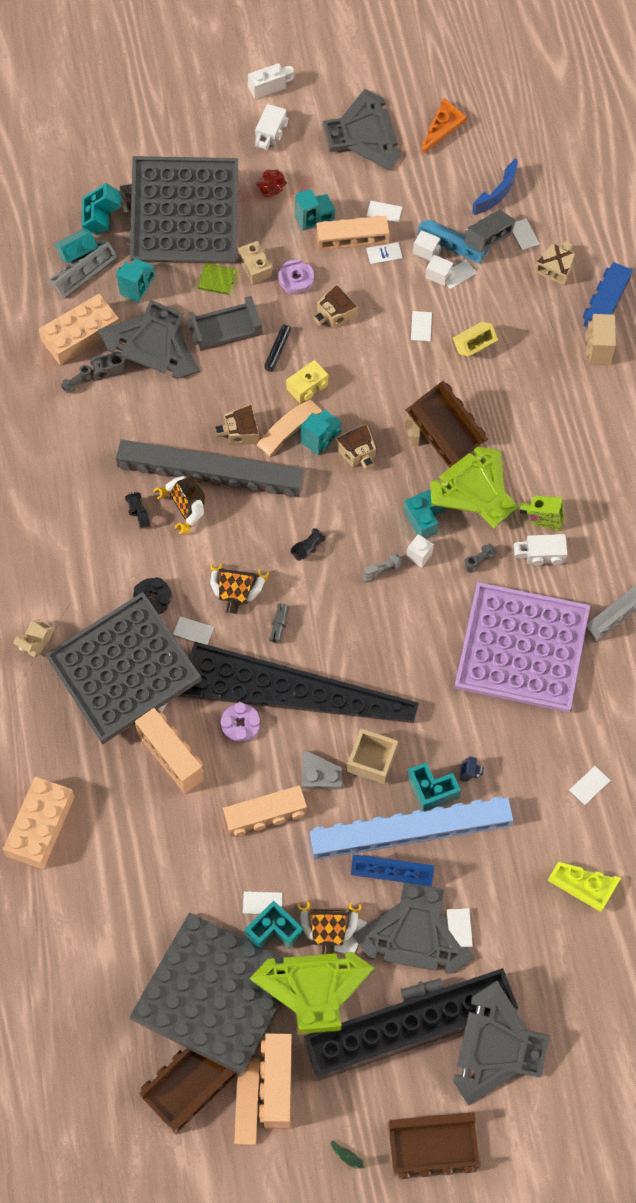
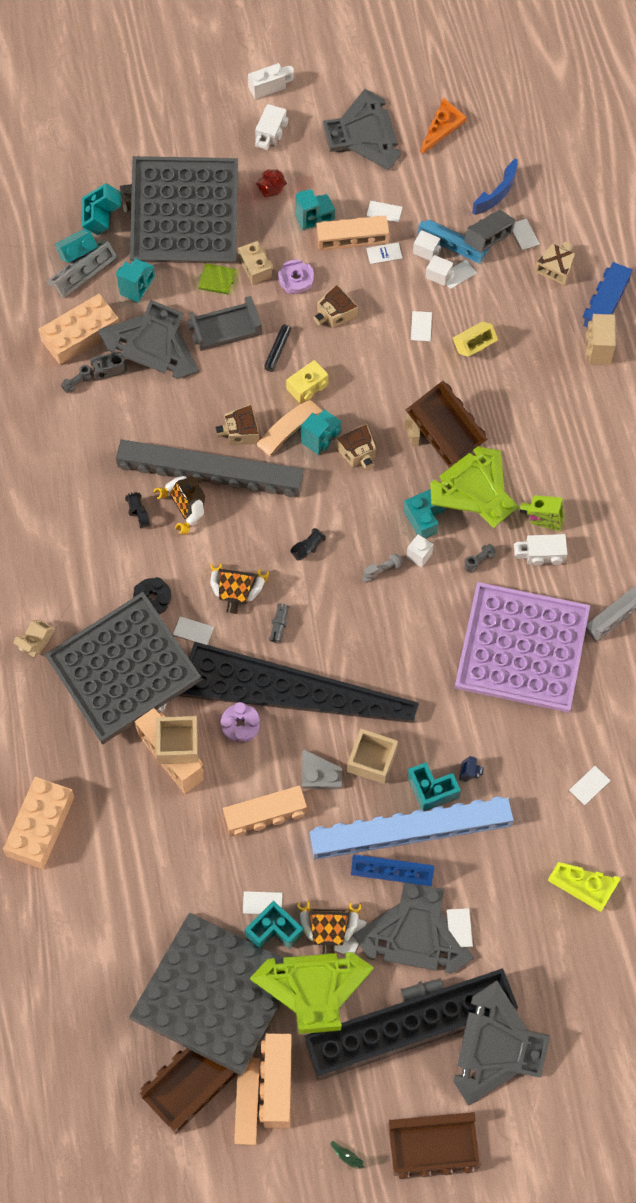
none -> tan piece [156,716,199,764]

